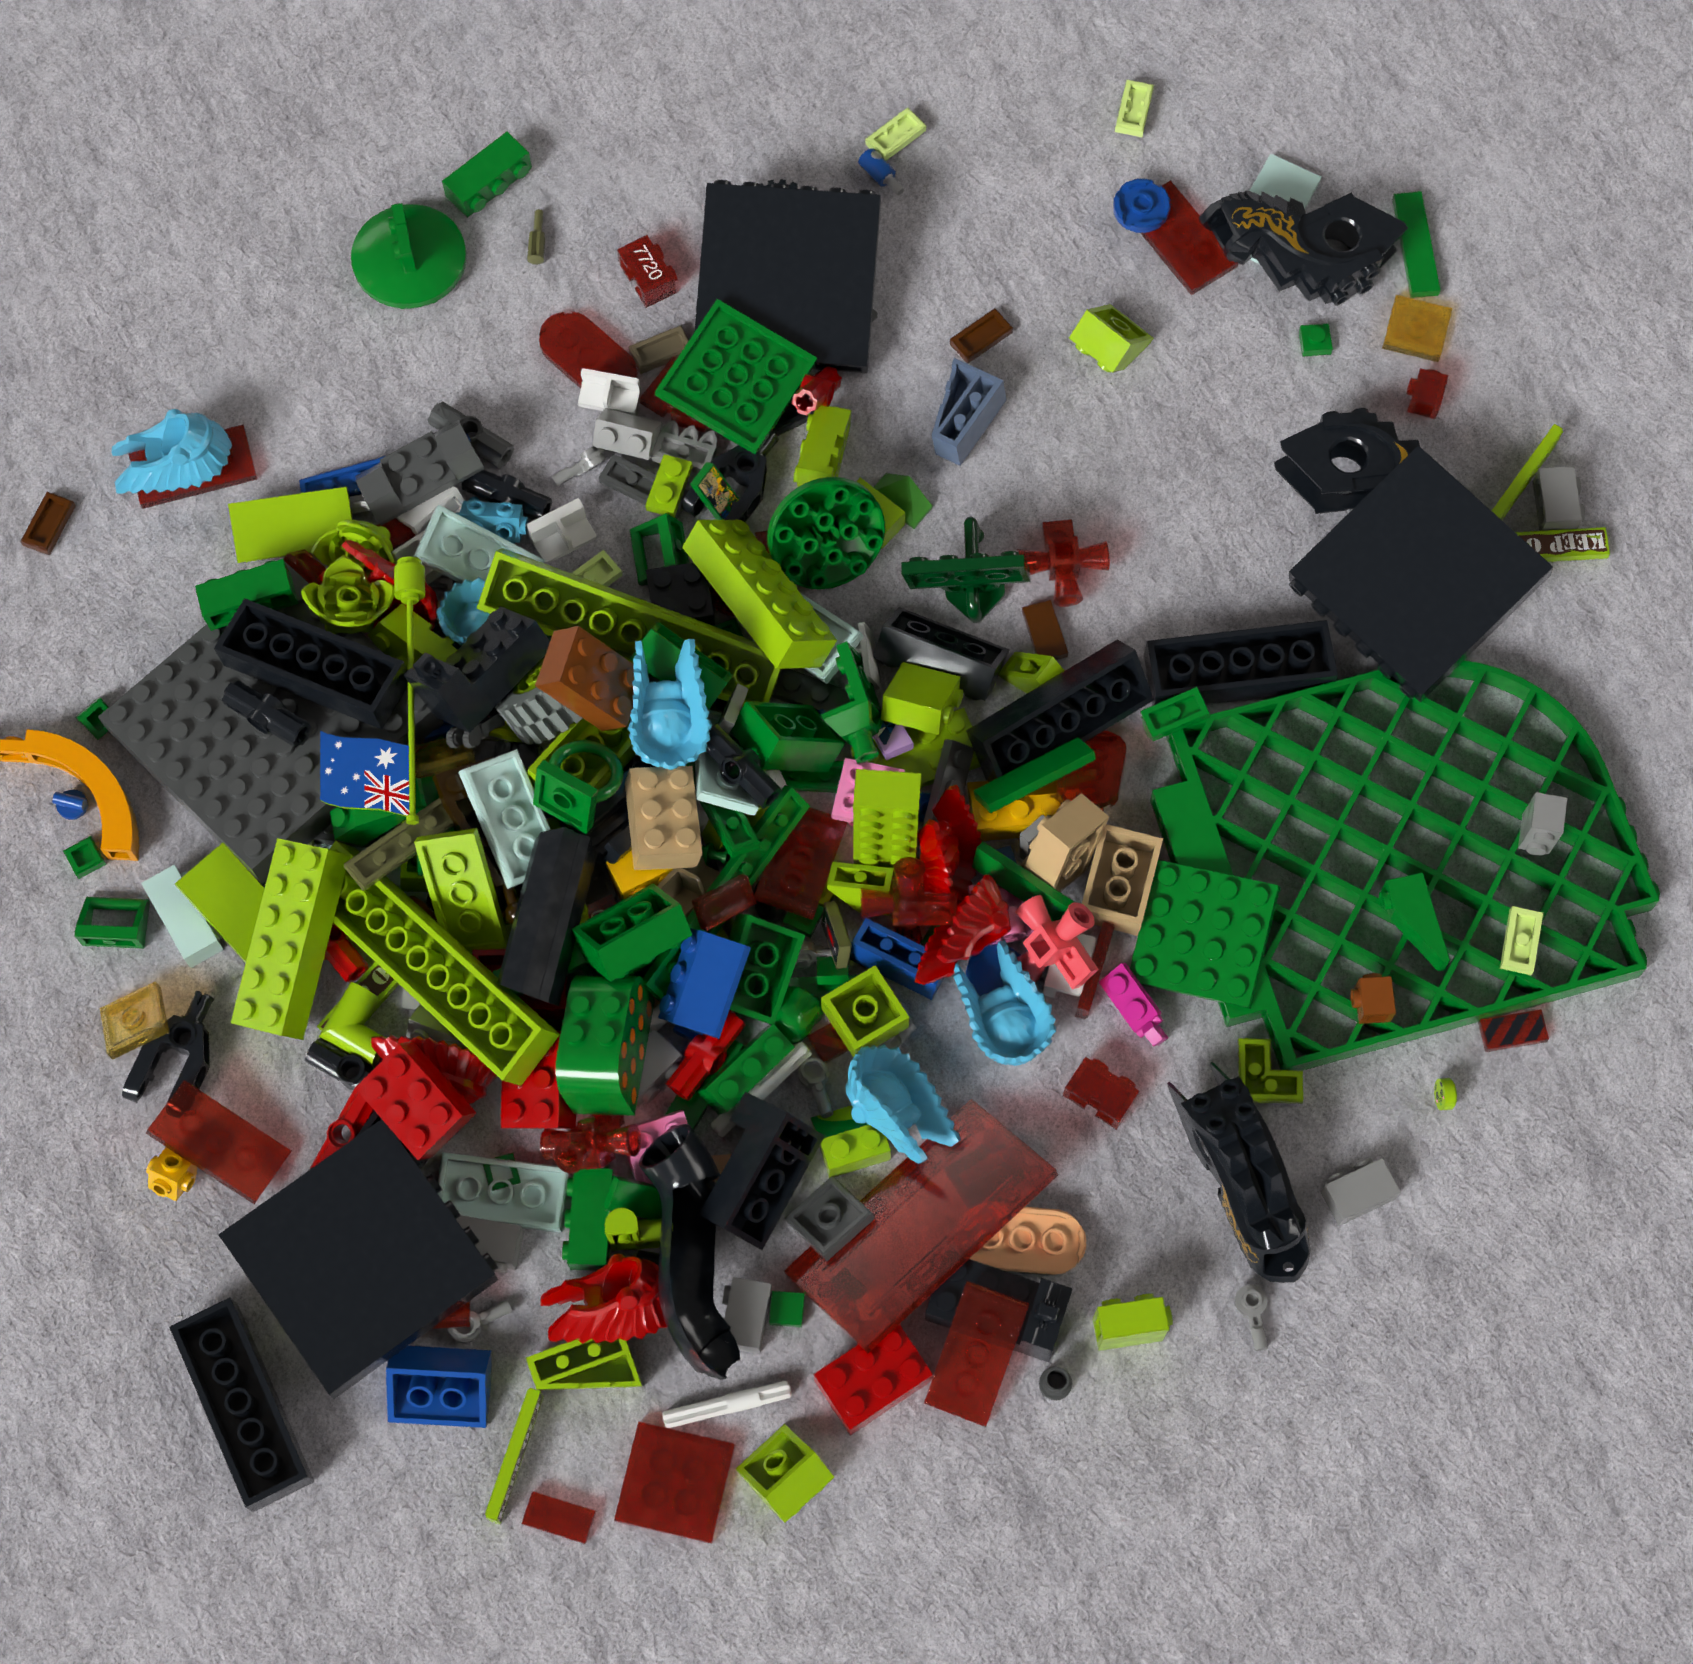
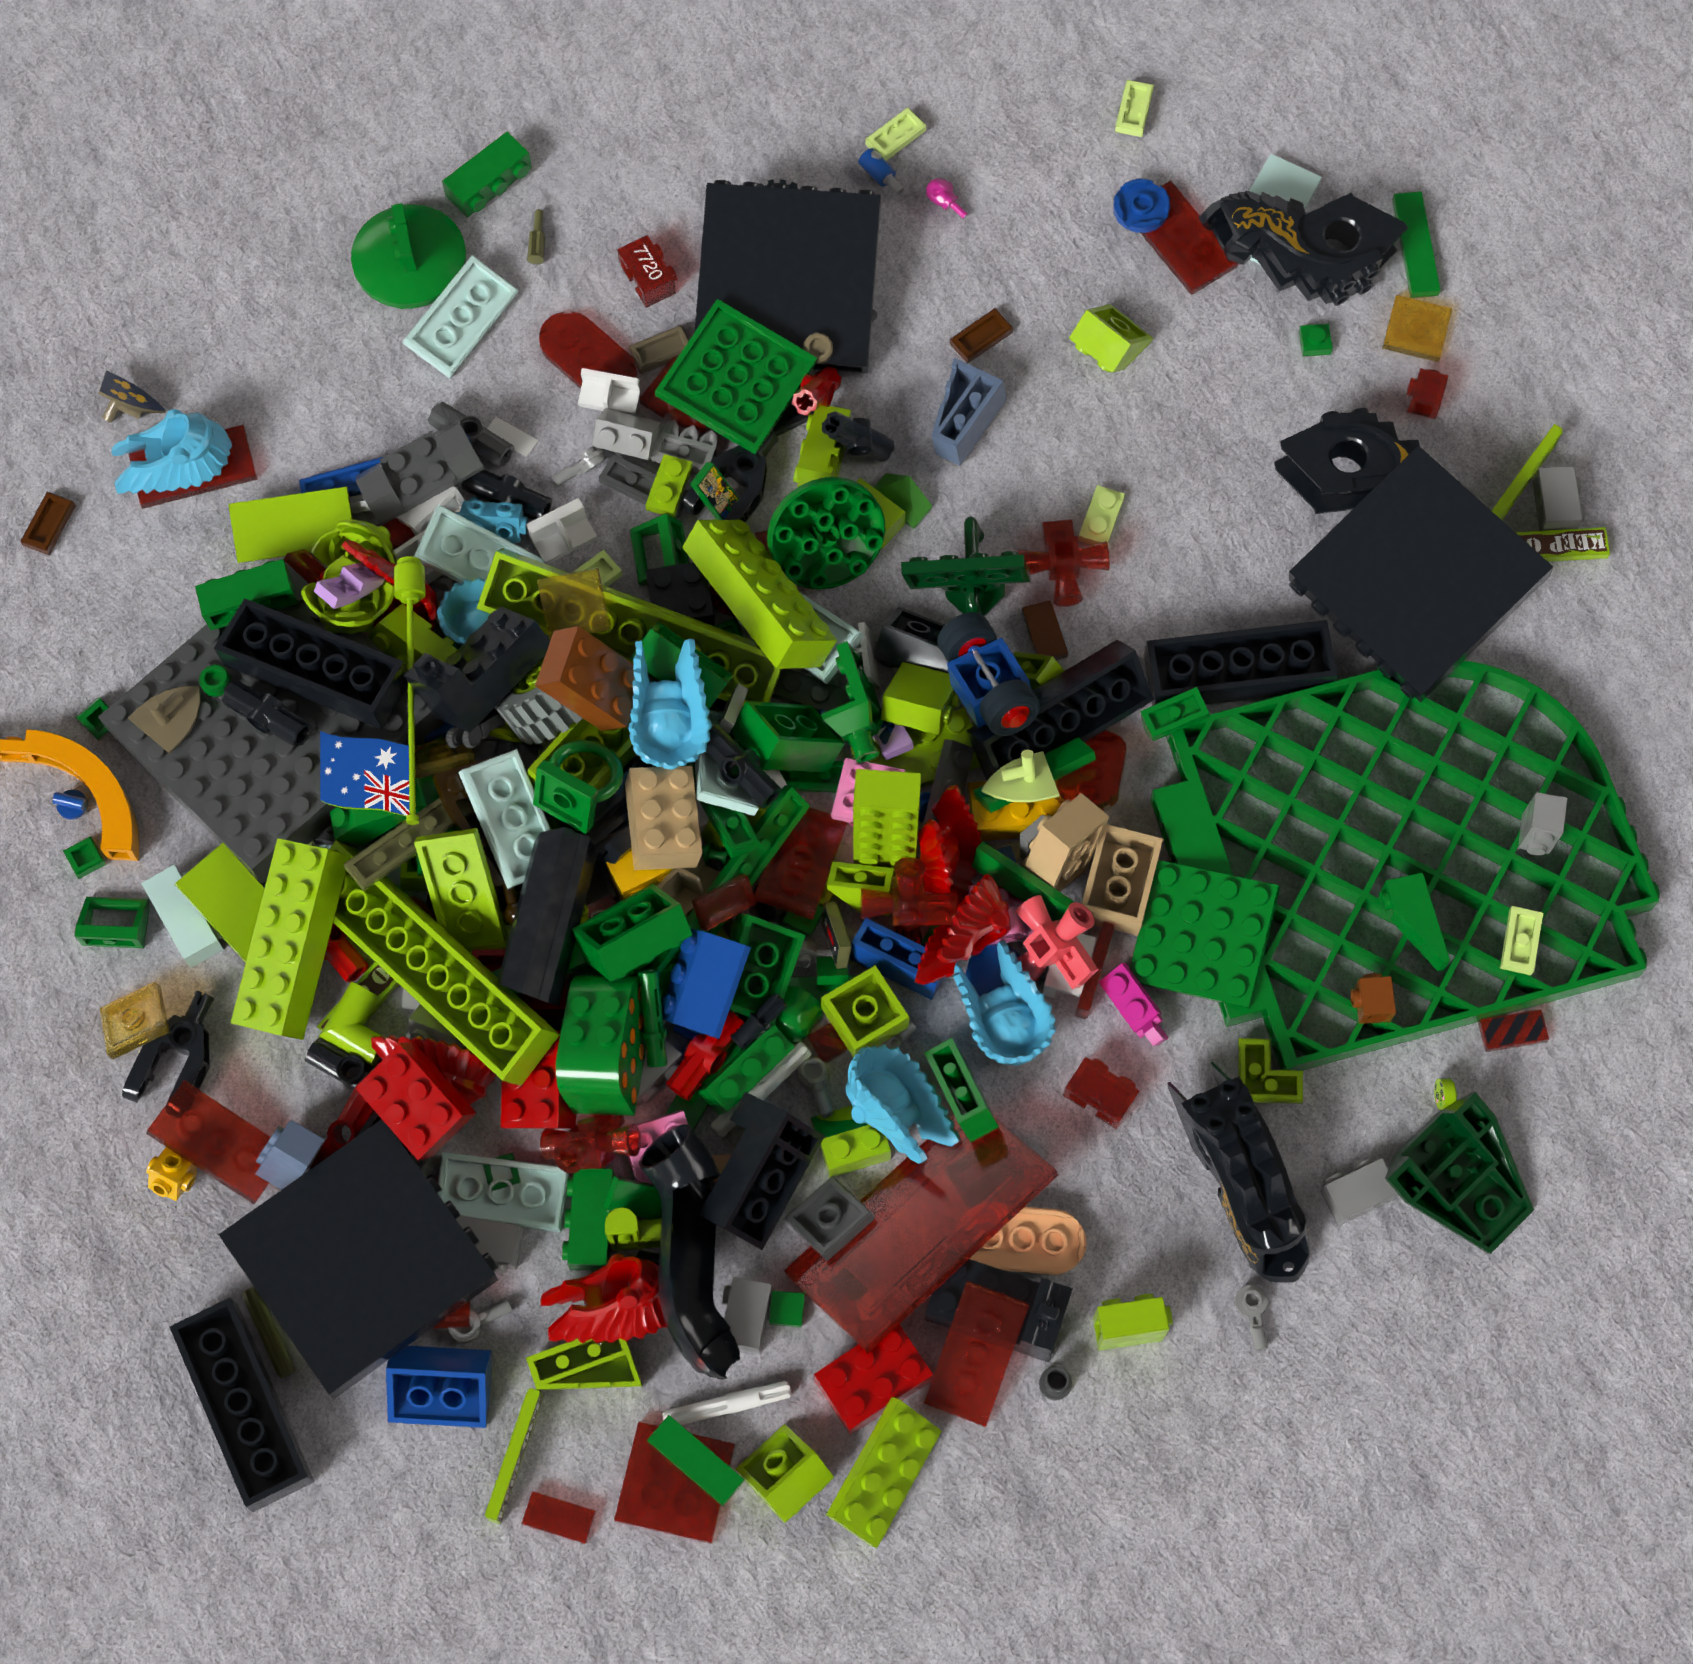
none -> shield [98,370,166,422]
none -> dark tan shield [128,686,201,754]
none -> green tile [199,664,232,697]
none -> olive axle [242,1287,295,1378]
none -> sand blue wedge [256,1119,324,1190]
none -> lavender slope [314,562,385,609]
none -> light aqua tile [403,255,519,378]
none -> white sticker [487,417,538,457]
none -> clear yellow tile [537,568,611,640]
none -> green pin [638,969,668,1068]
none -> green tile [647,1415,745,1507]
none -> black axle [730,994,787,1050]
none -> dark tan tile [803,333,833,364]
none -> black piece [822,411,895,462]
none -> lime plate [826,1397,942,1549]
none -> green brick [924,1038,999,1142]
none -> dark pink piece [926,178,968,219]
none -> brick [937,612,1040,736]
none -> yellowish green shield [981,750,1060,802]
none -> yellowish green plate [1078,485,1125,549]
none -> dark green wedge [1385,1092,1534,1254]

